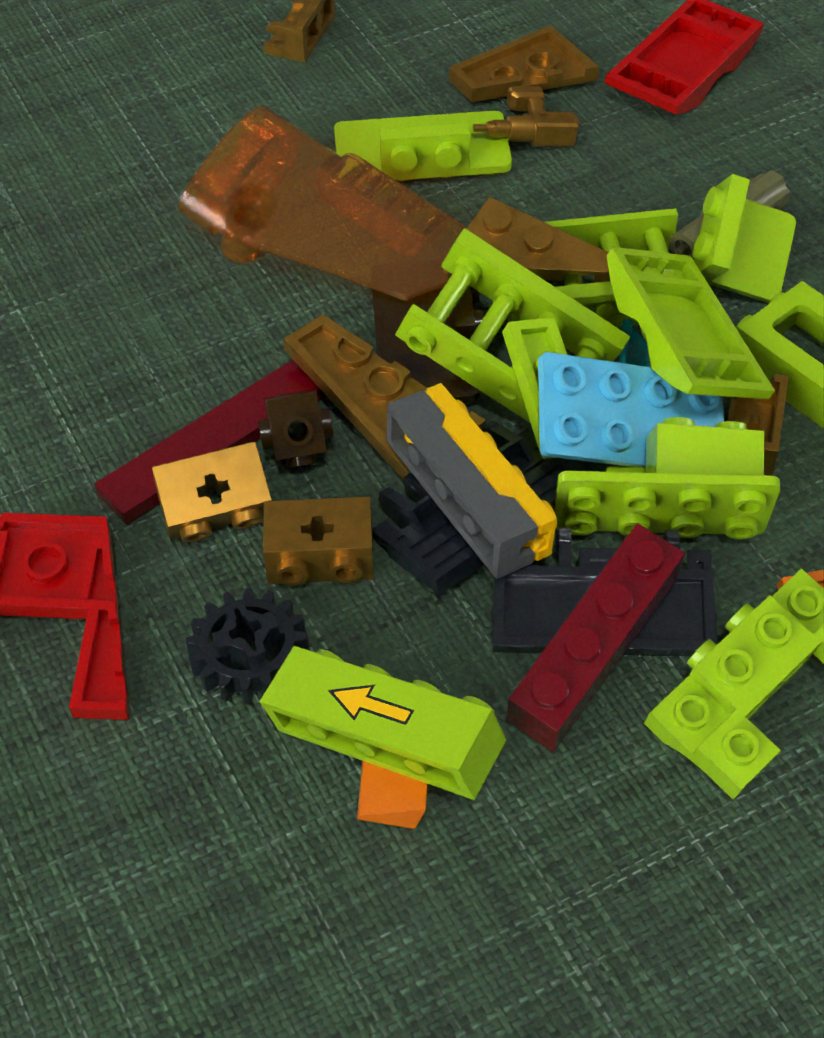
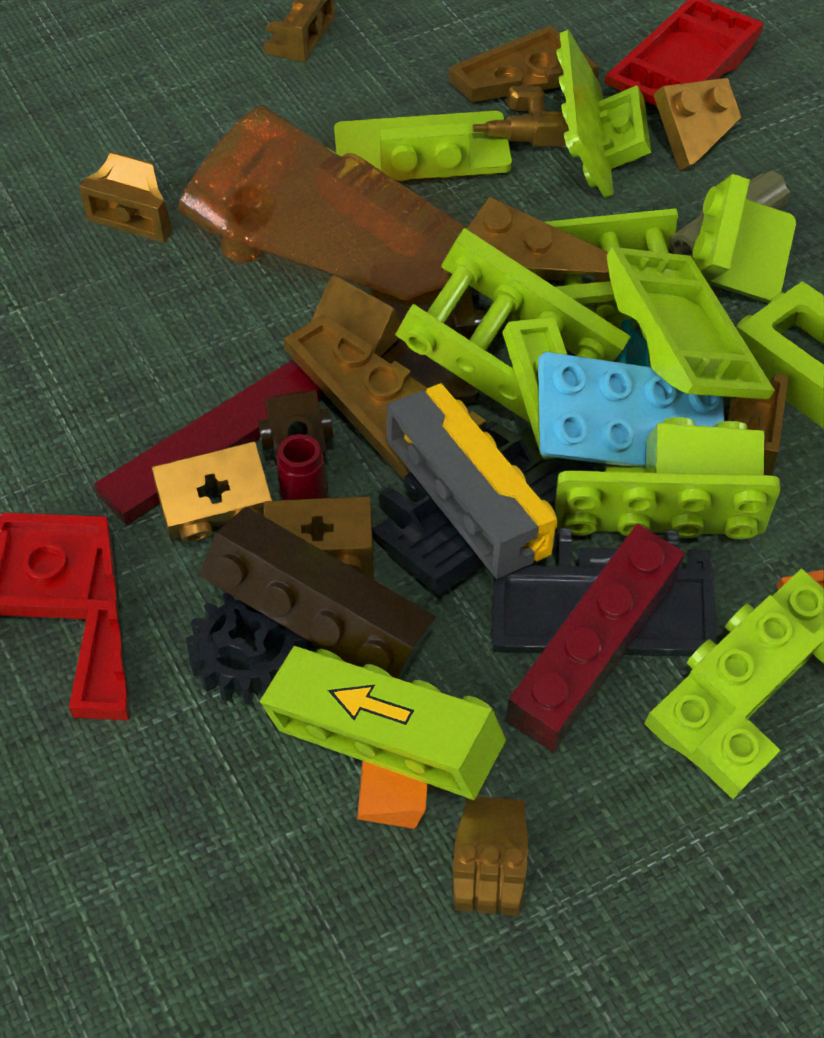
none -> pearl gold slope [79,152,173,243]
none -> dark brown brick [199,506,436,679]
none -> dark red piece [277,434,328,501]
none -> pearl gold slope [311,275,401,357]
none -> pearl gold hand [453,796,529,916]
none -> lime bracket [556,29,652,198]
none -> pearl gold wing [653,78,741,171]

